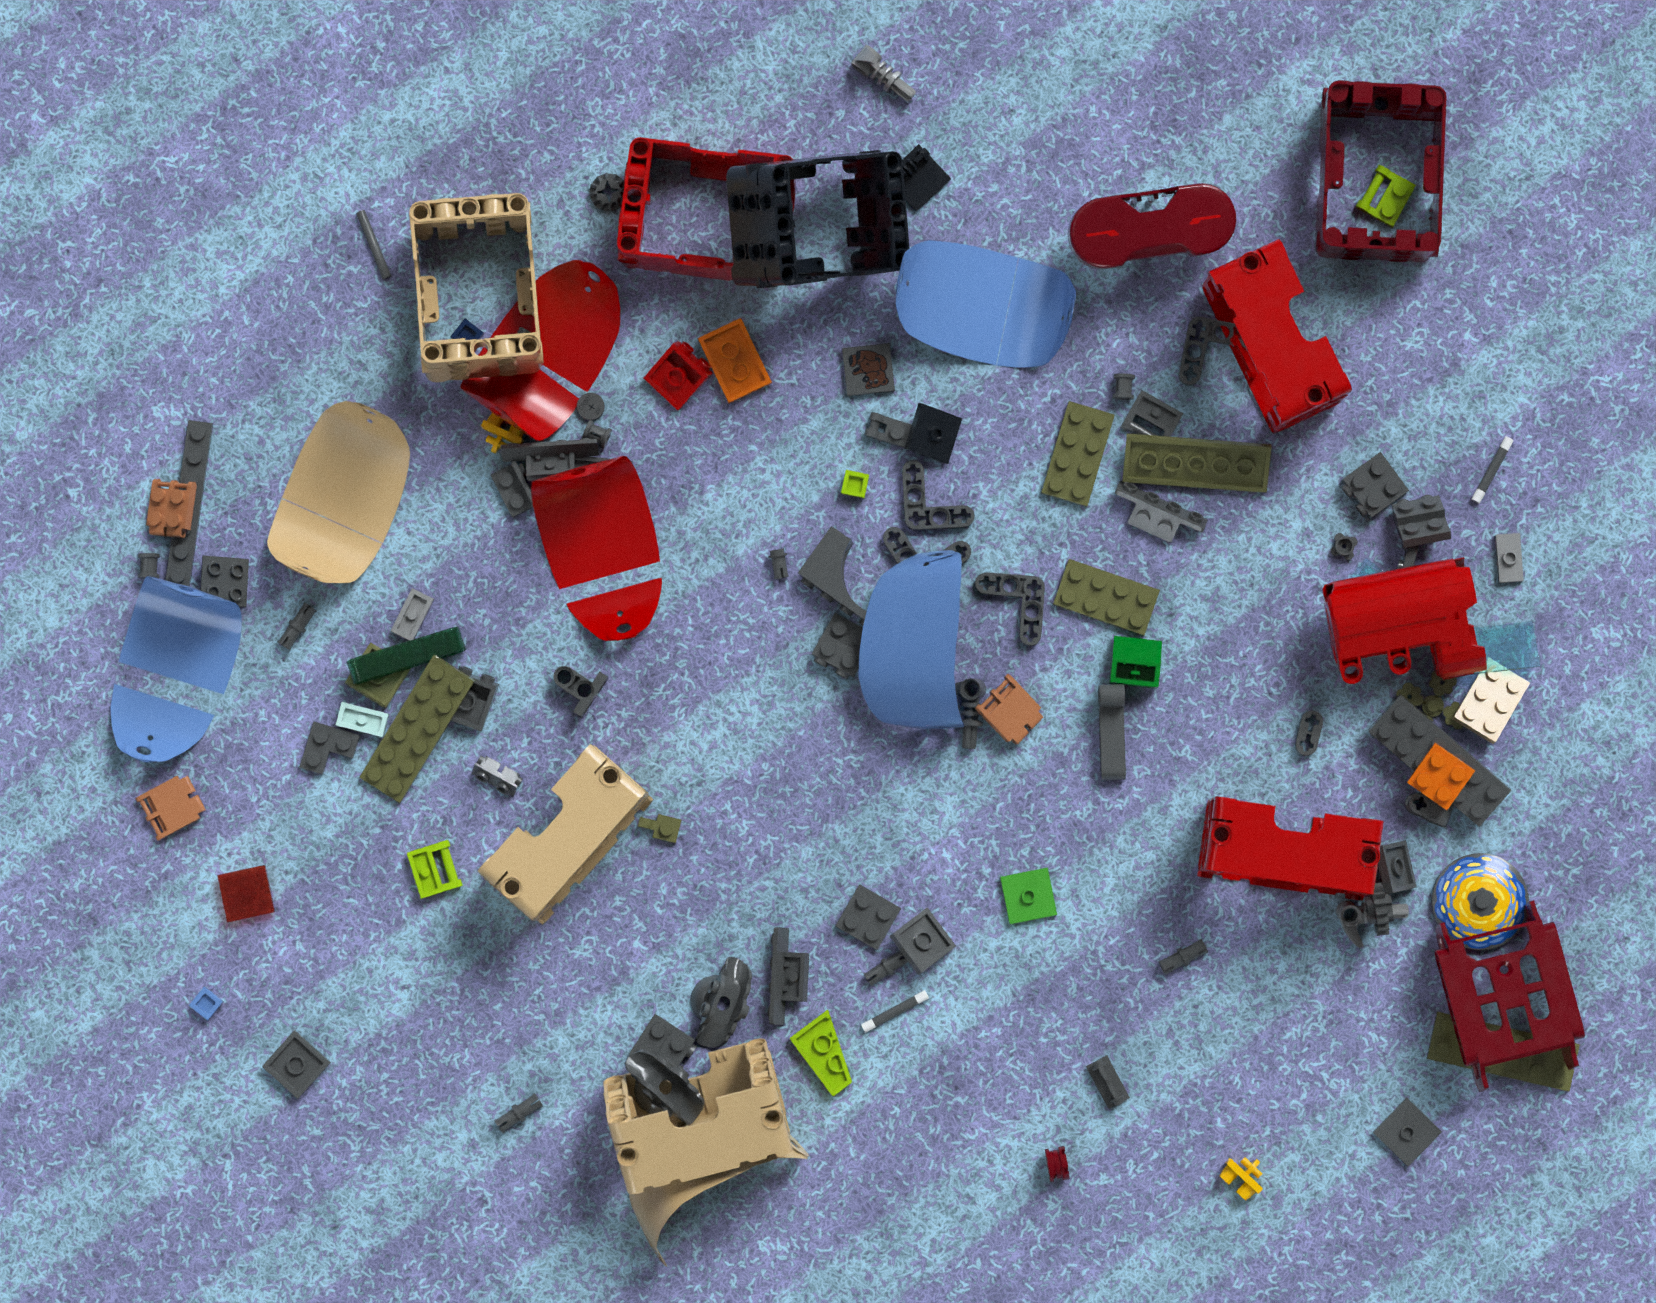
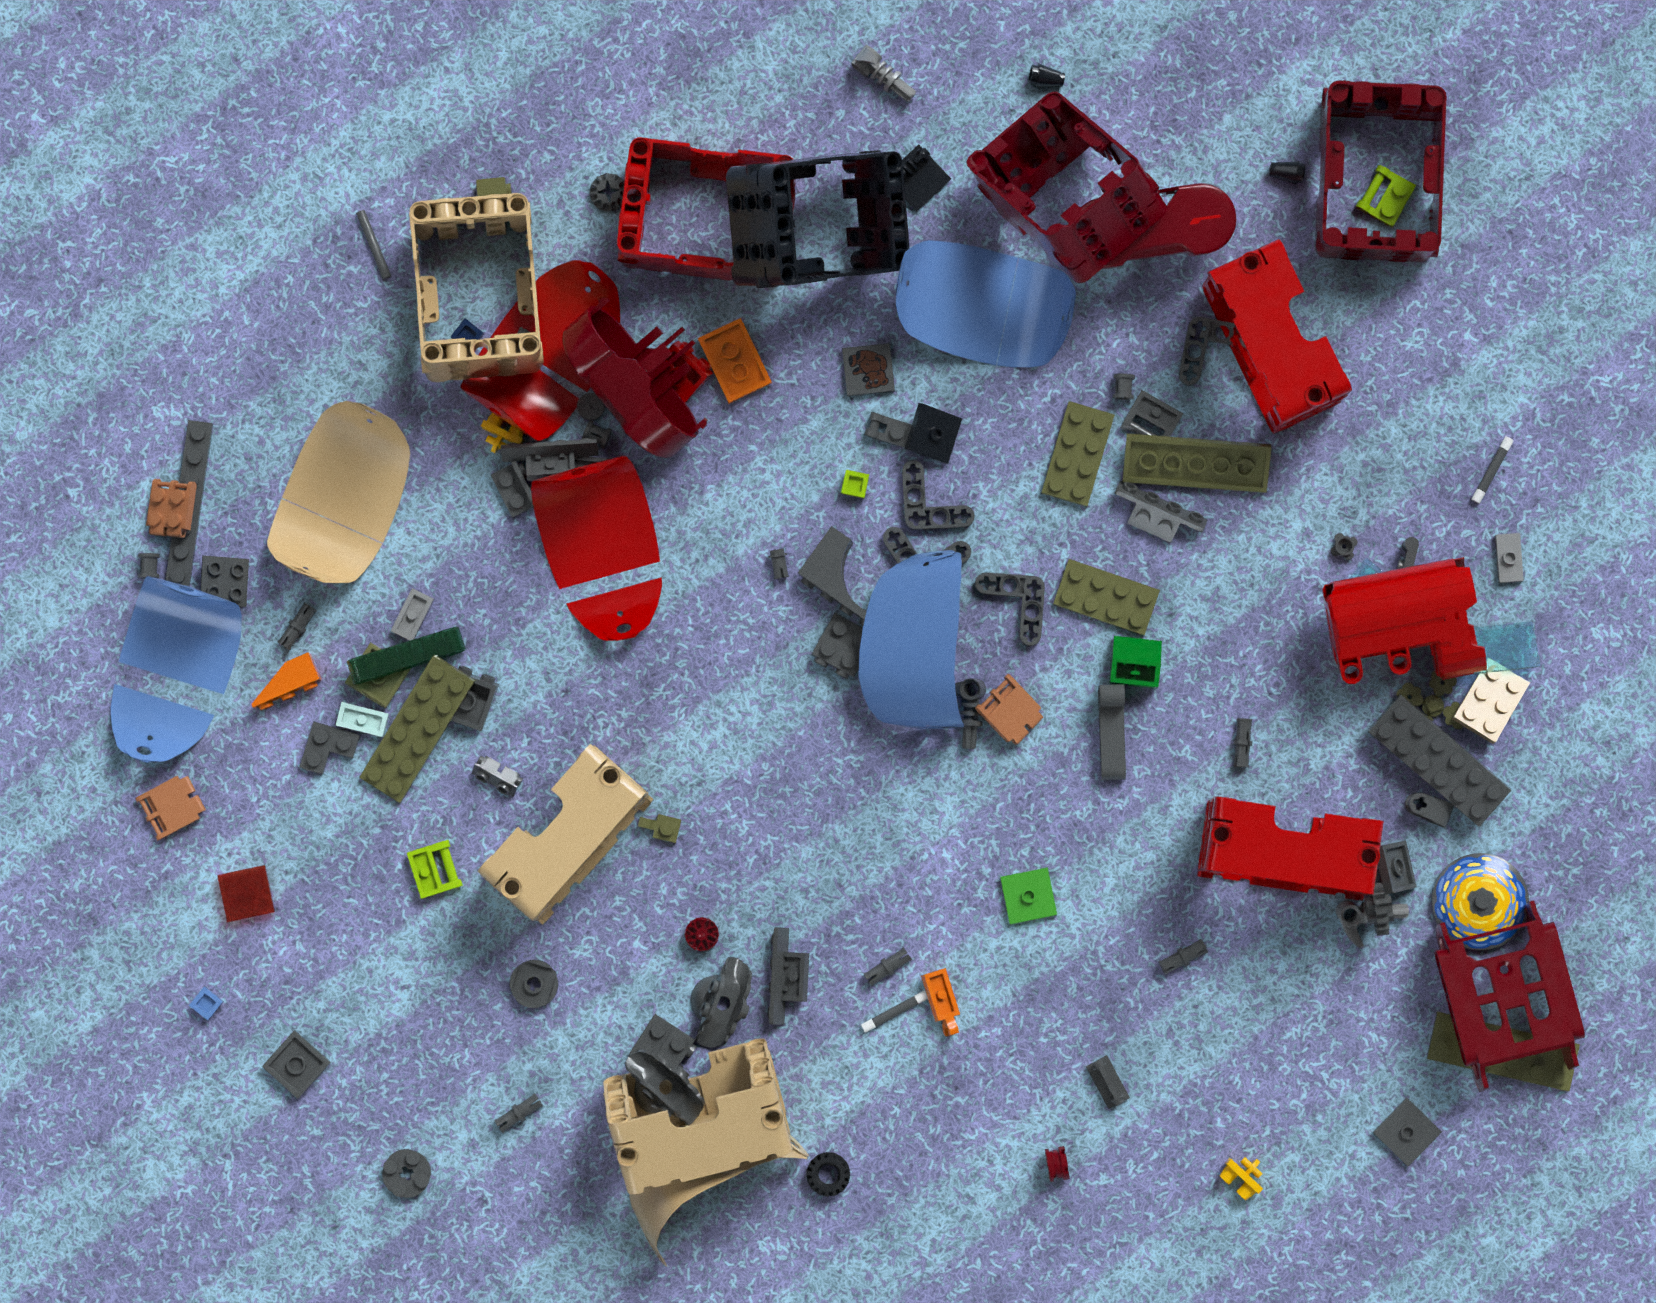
dark grey tile [553,666,609,718] -> none
lime wing [789,1010,852,1096] -> none
dark grey plate [836,884,901,950] -> none
dark grey plate [890,907,956,975] -> none
dark grey beam [1295,710,1323,756] -> none
dark grey plate [1341,452,1409,519] -> none
dark grey plate [1392,494,1451,548] -> none
orange plate [1407,743,1475,810] -> none
none -> orange slope [251,652,322,711]
none -> dark grey plate [382,1149,431,1198]
none -> olive brick [476,177,512,196]
none -> dark grey plate [510,960,559,1008]
none -> dark red piece [562,298,708,458]
none -> dark red wheel [685,917,719,951]
none -> black tyre [806,1152,850,1197]
none -> orange plate [921,968,960,1037]
none -> dark red piece [966,92,1167,283]
none -> black cone [1028,63,1065,87]
none -> dark grey pin [1233,718,1253,768]
none -> black cone [1269,161,1305,185]

